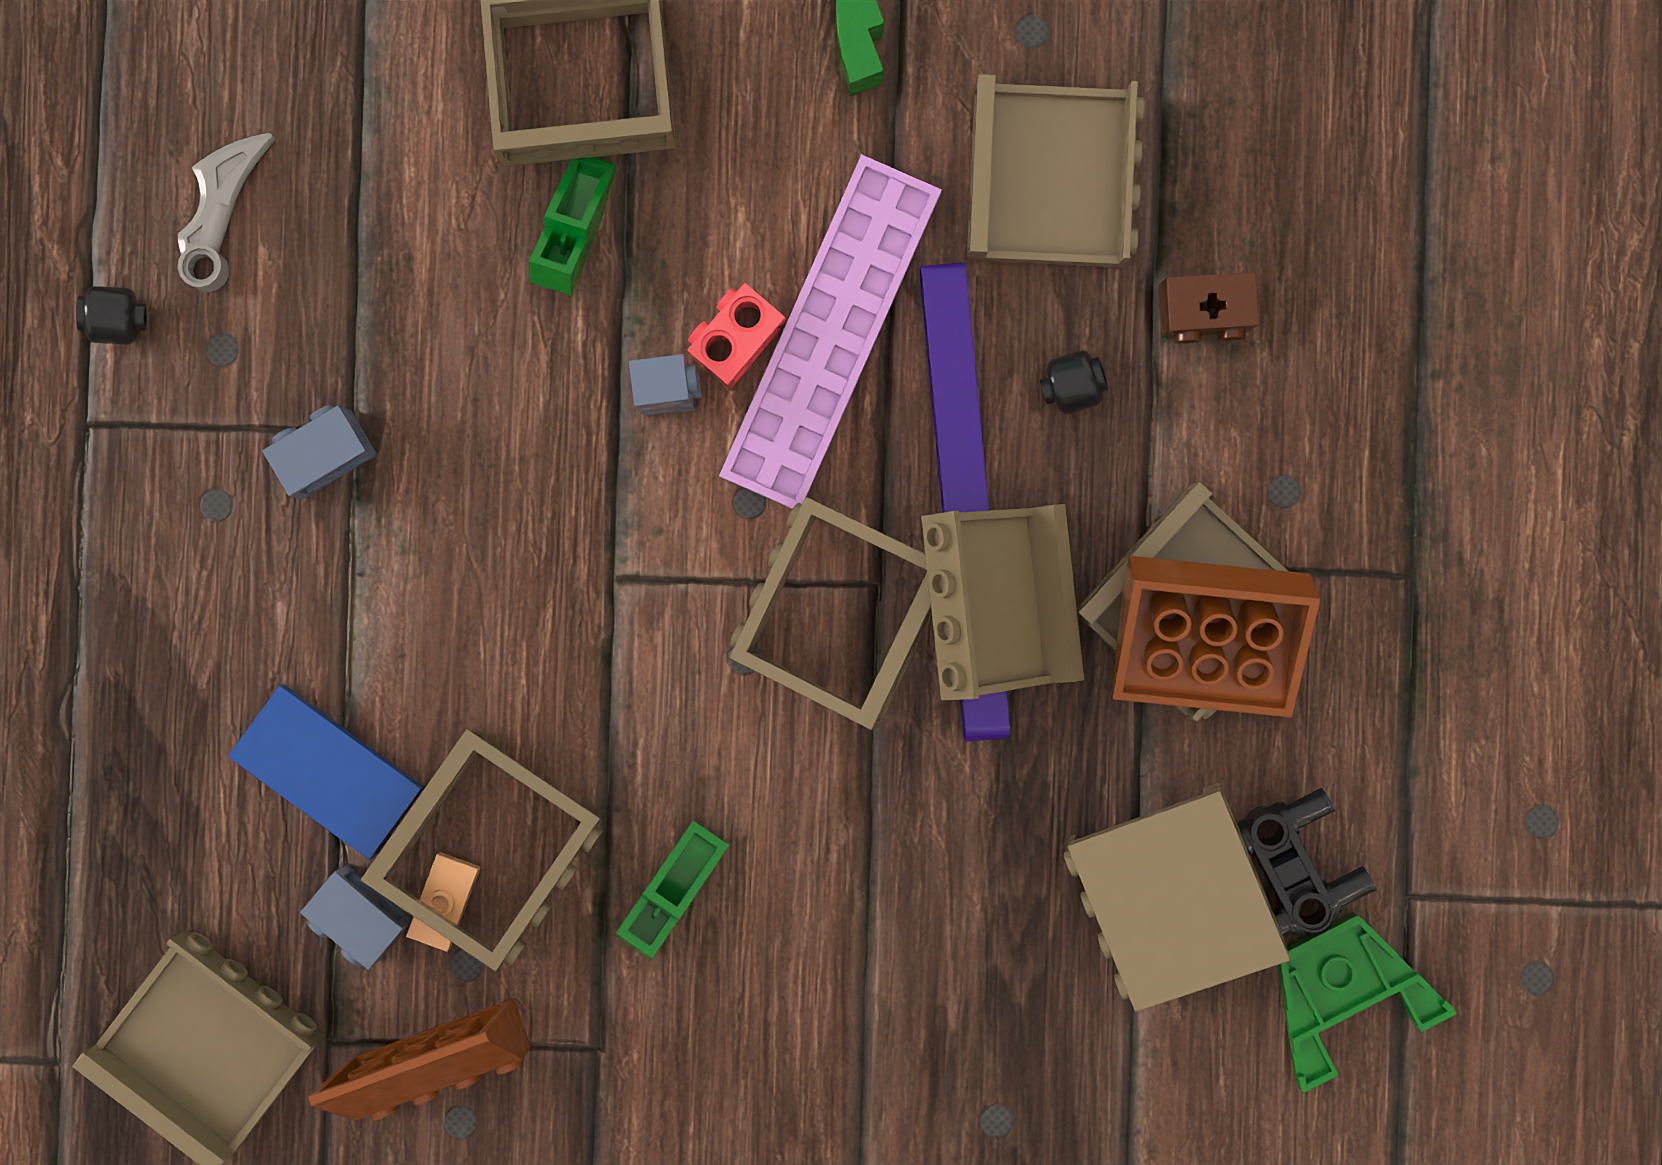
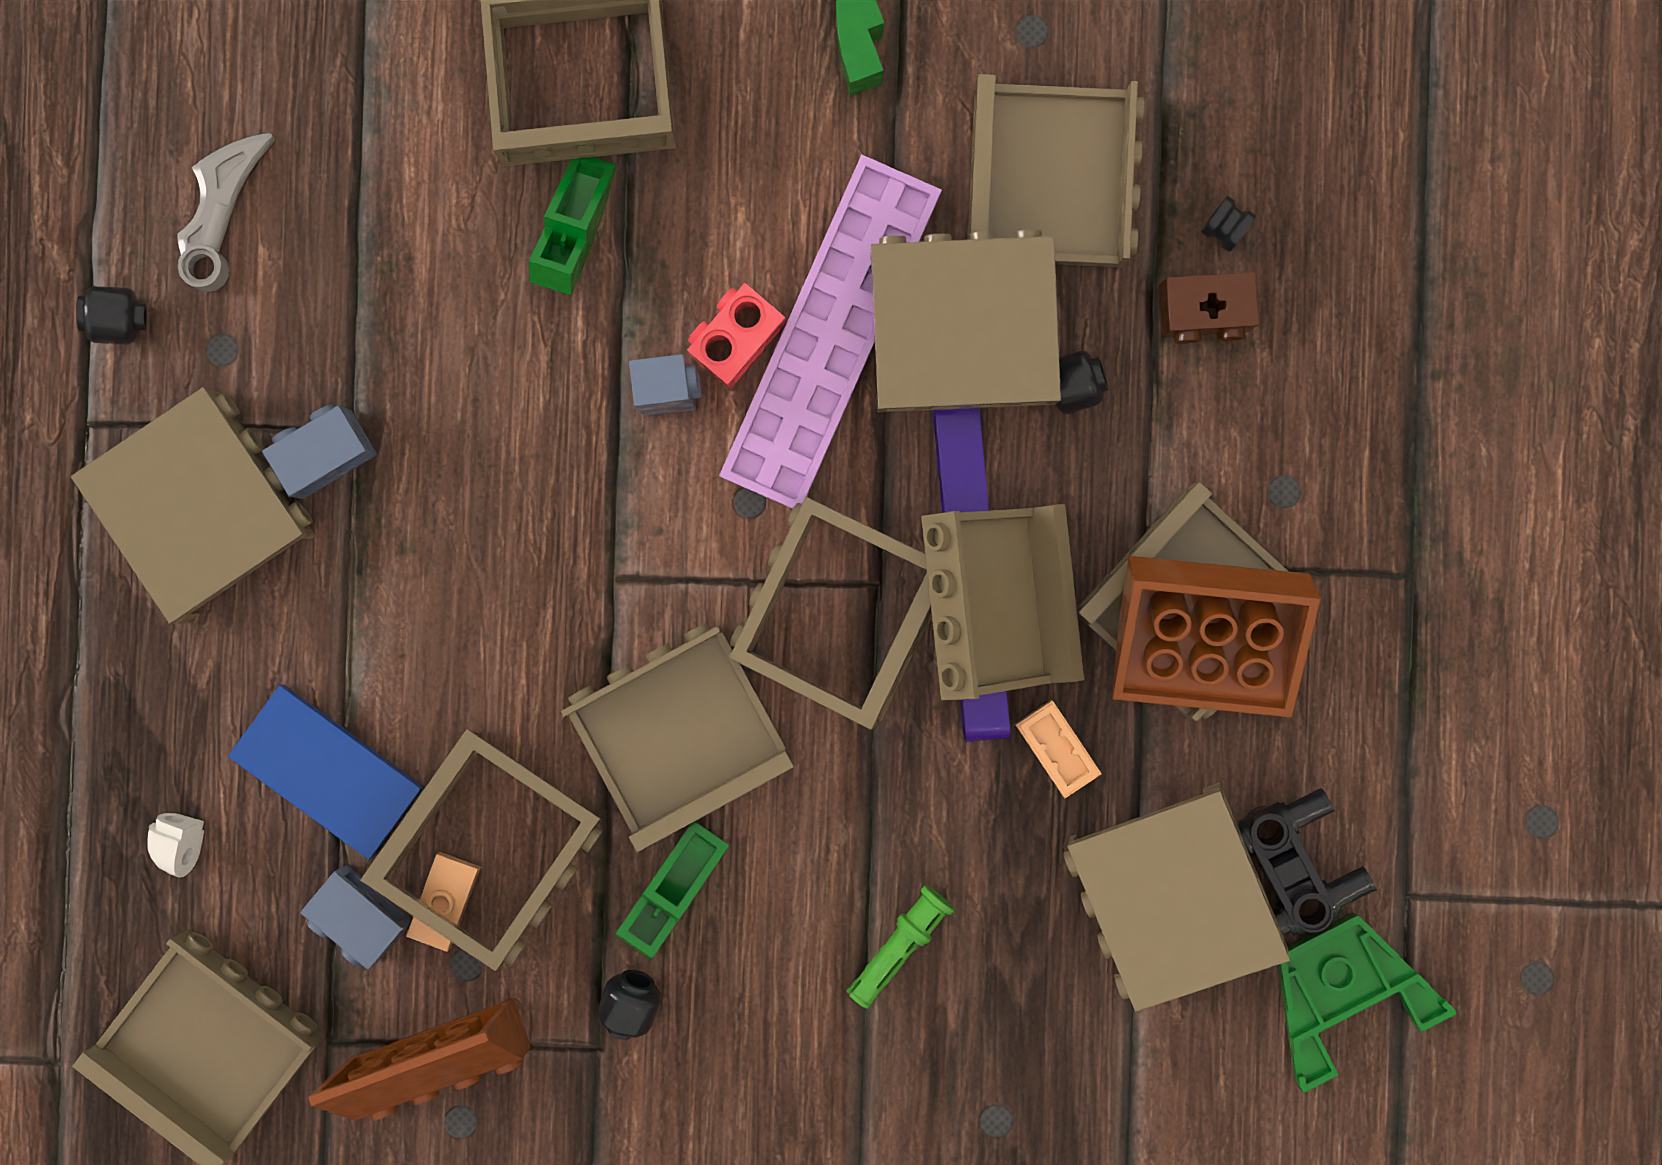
none -> dark tan panel [70,387,316,624]
none -> white piece [148,813,204,878]
none -> dark tan panel [561,622,795,852]
none -> black head [598,970,661,1040]
none -> bright green pin [846,884,955,1009]
none -> dark tan panel [870,229,1061,413]
none -> light nougat plate [1015,700,1102,798]
none -> black wheel [1201,195,1256,252]

